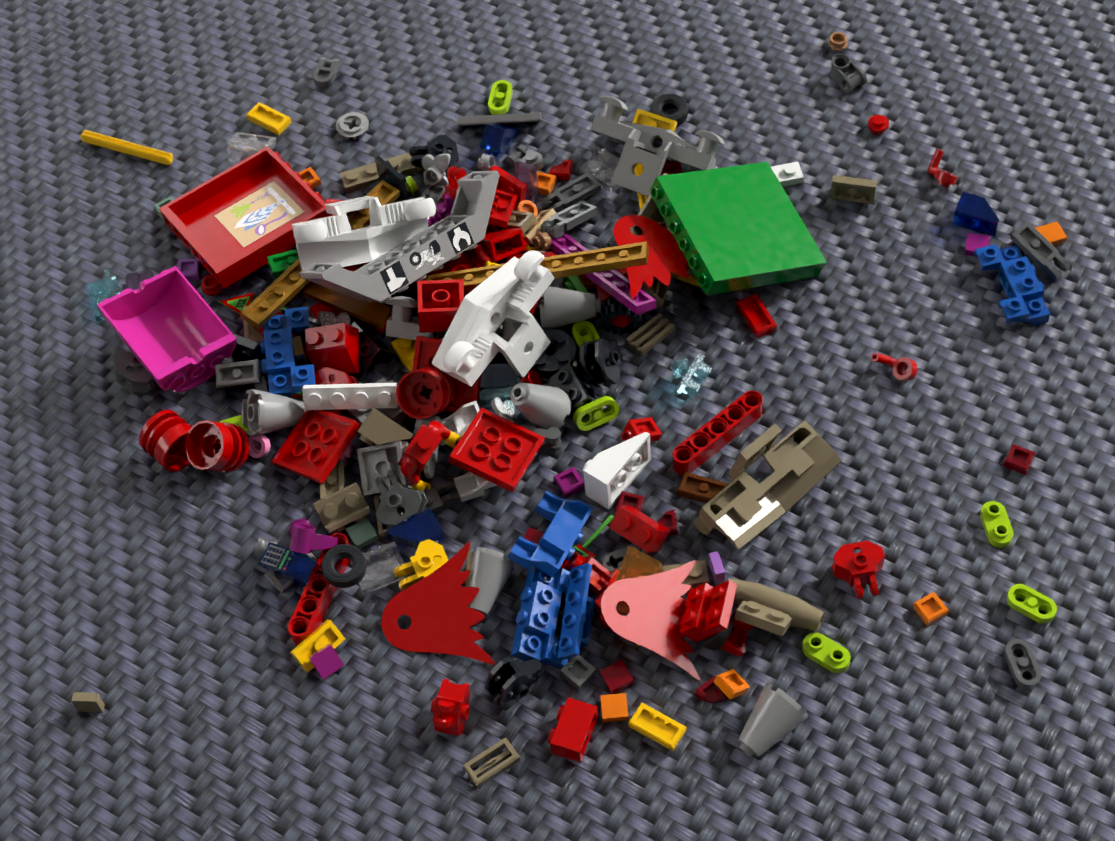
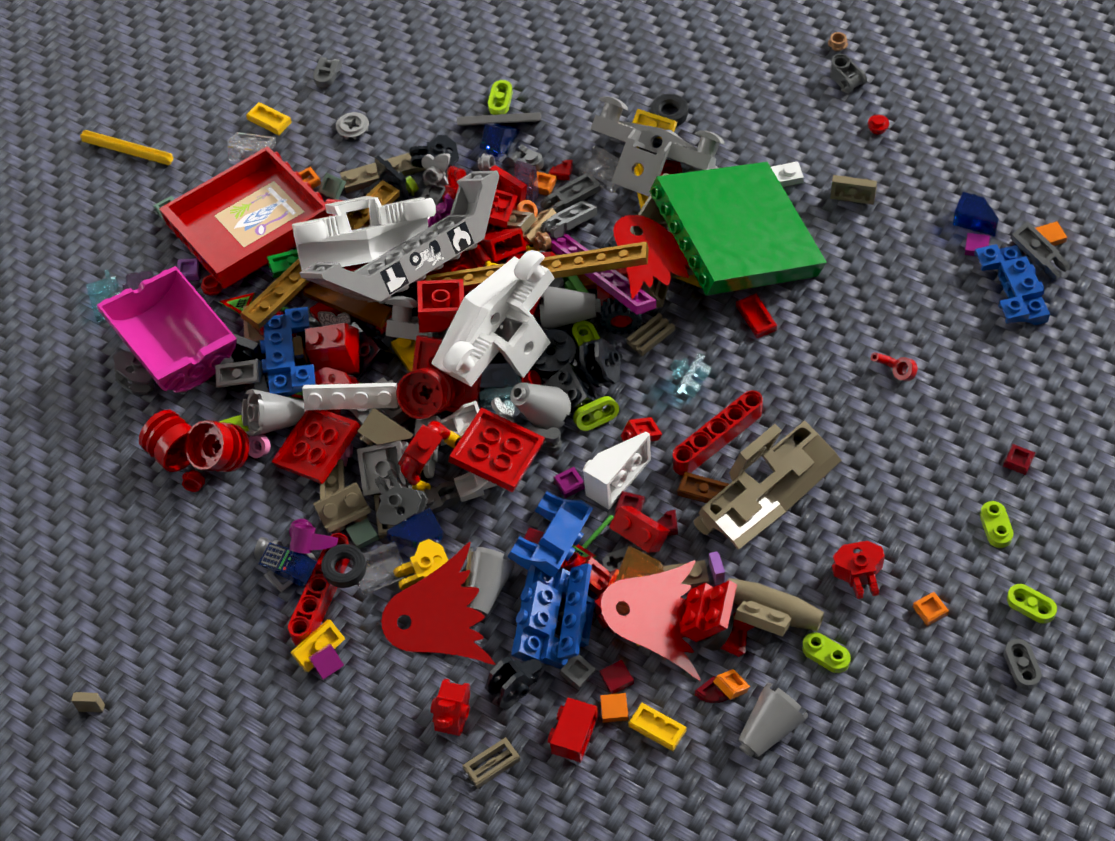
red plate [927,148,958,188] -> none
none -> red plate [182,470,205,492]
none -> sand green tile [317,172,346,200]

